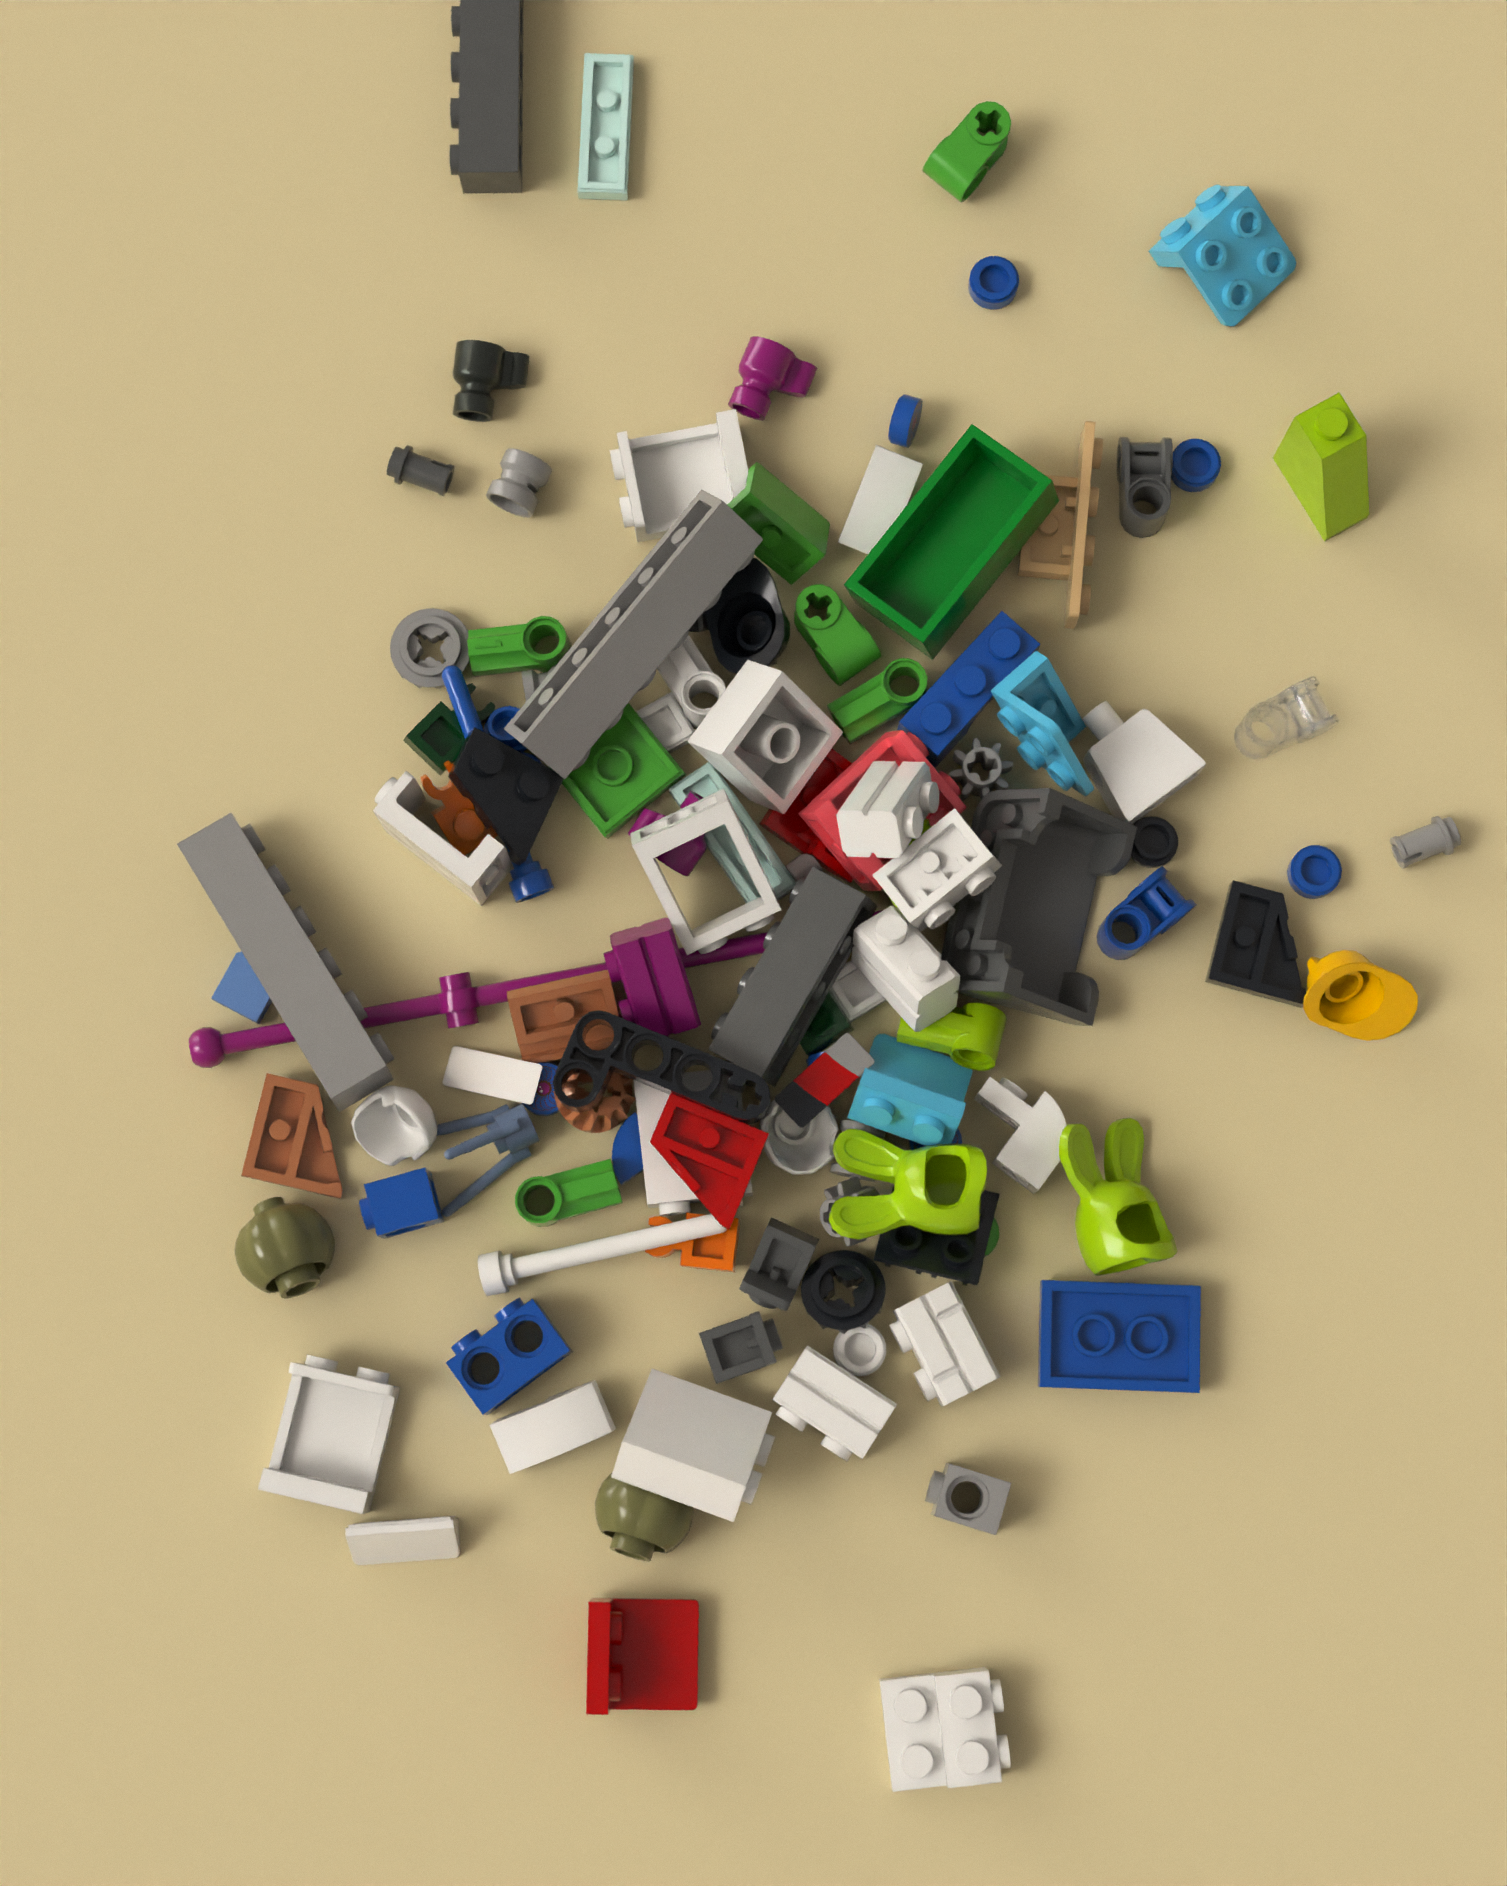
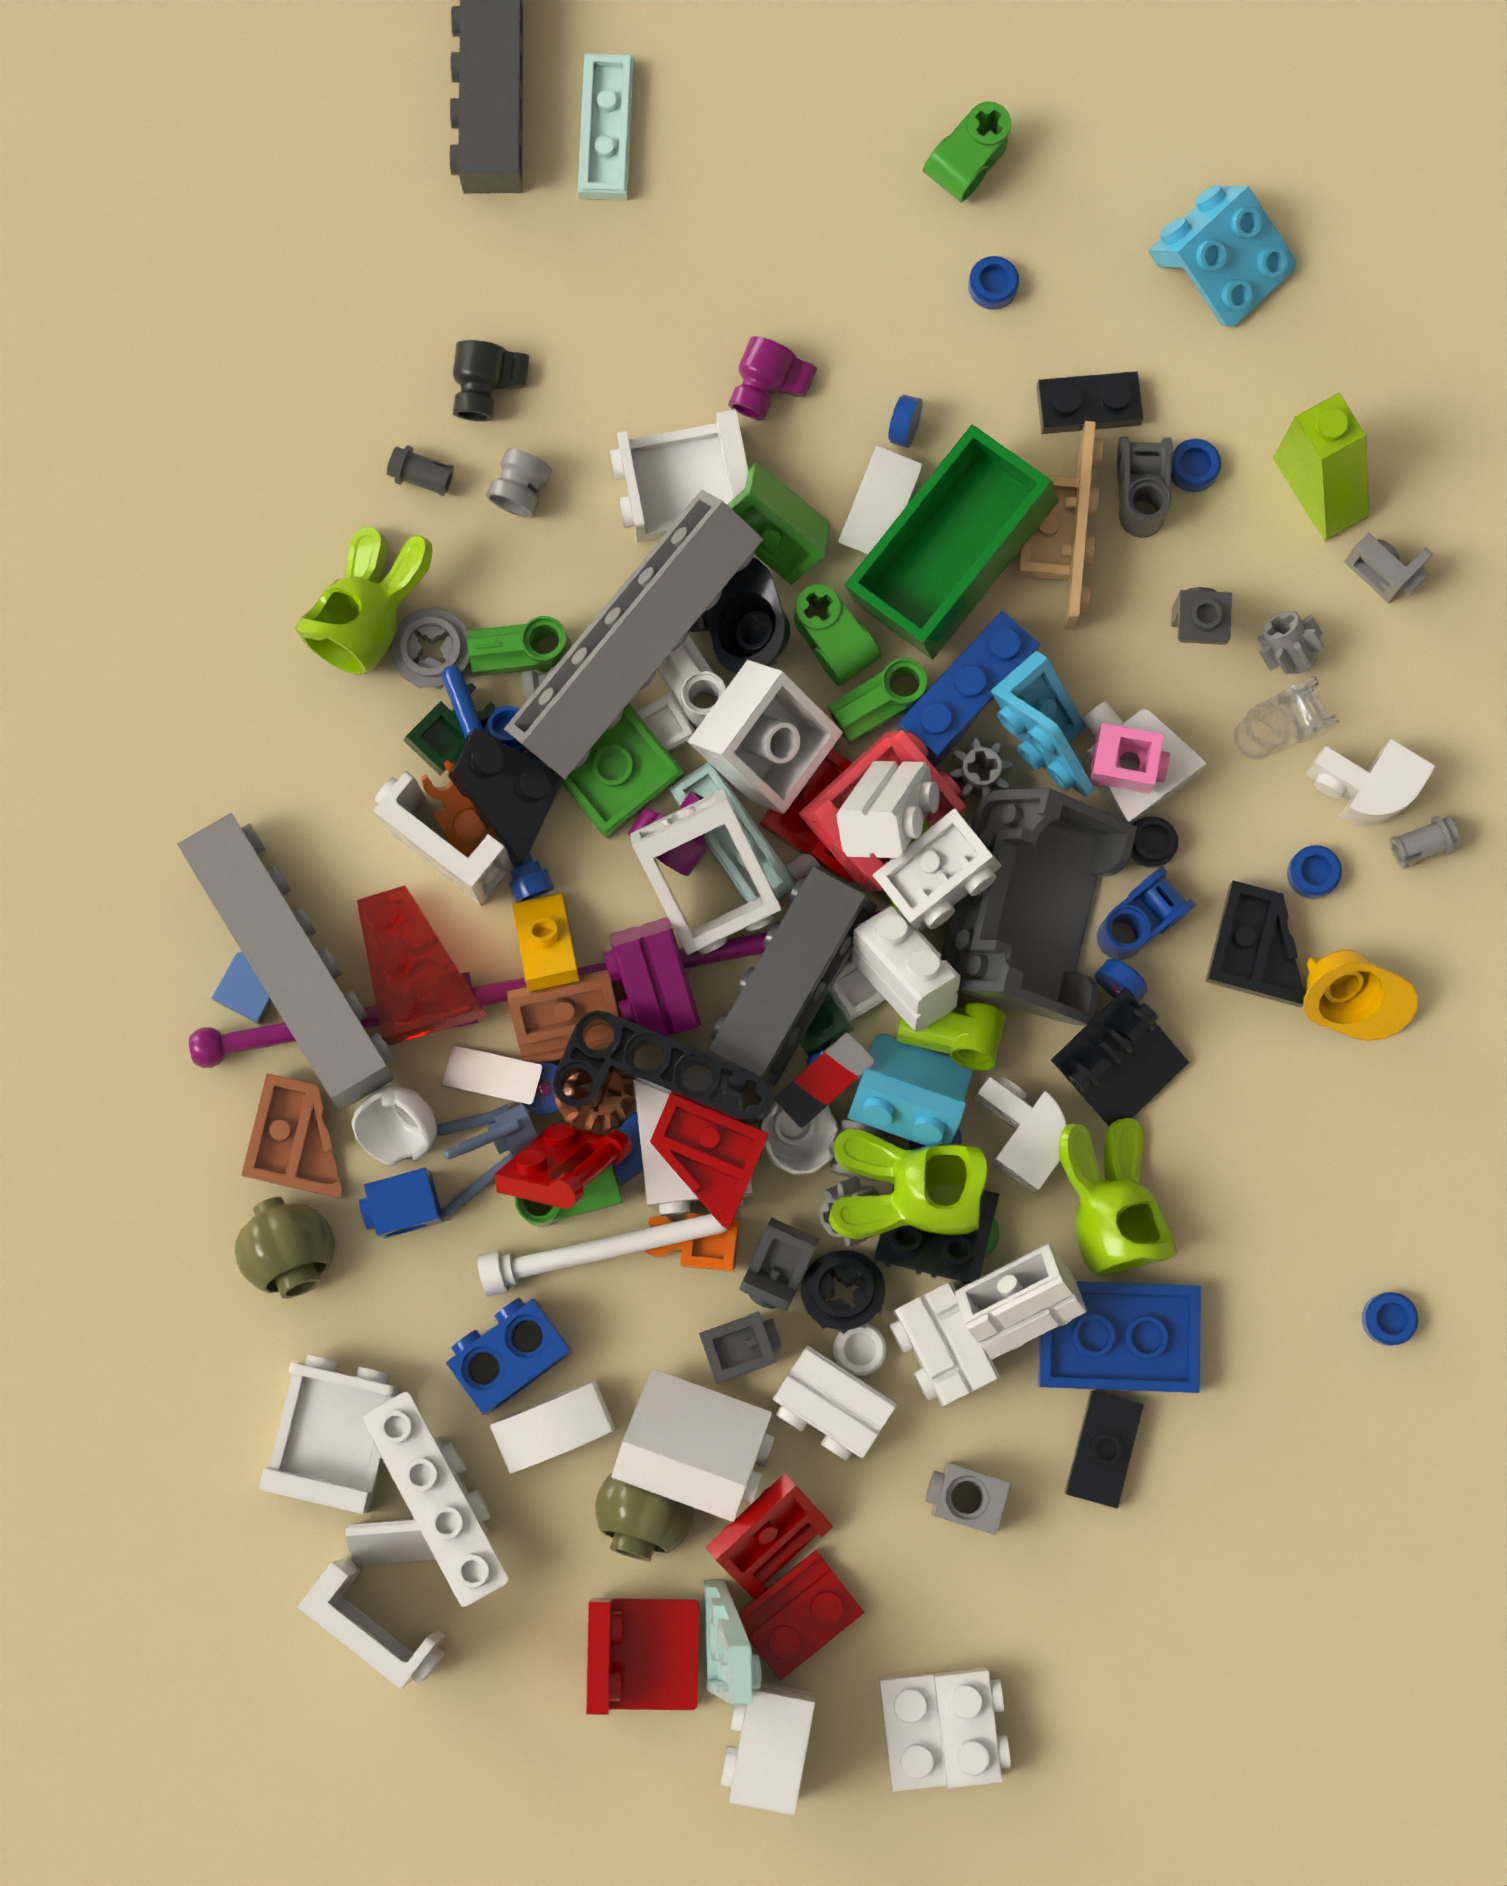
none -> lime piece [295,526,433,675]
none -> white panel [297,1557,446,1689]
none -> clear red wing [357,885,488,1046]
none -> white bracket [362,1392,509,1607]
none -> red plate [494,1124,633,1209]
none -> yellow plate [512,893,580,992]
none -> light aqua wing [703,1579,761,1705]
none -> red plate [705,1473,834,1600]
none -> white brick [720,1682,815,1816]
none -> red plate [738,1550,865,1681]
none -> white brick [955,1243,1087,1360]
none -> black plate [1036,371,1143,434]
none -> black hinge [1051,988,1189,1127]
none -> black plate [1064,1390,1144,1509]
none -> bright pink brick [1088,723,1170,794]
none -> blue tile [1095,959,1148,1003]
none -> dark grey bracket [1171,587,1232,645]
none -> light grey gear [1258,611,1325,675]
none -> white brick [1306,739,1436,826]
none -> light grey bracket [1344,532,1433,603]
none -> blue tile [1362,1292,1418,1346]

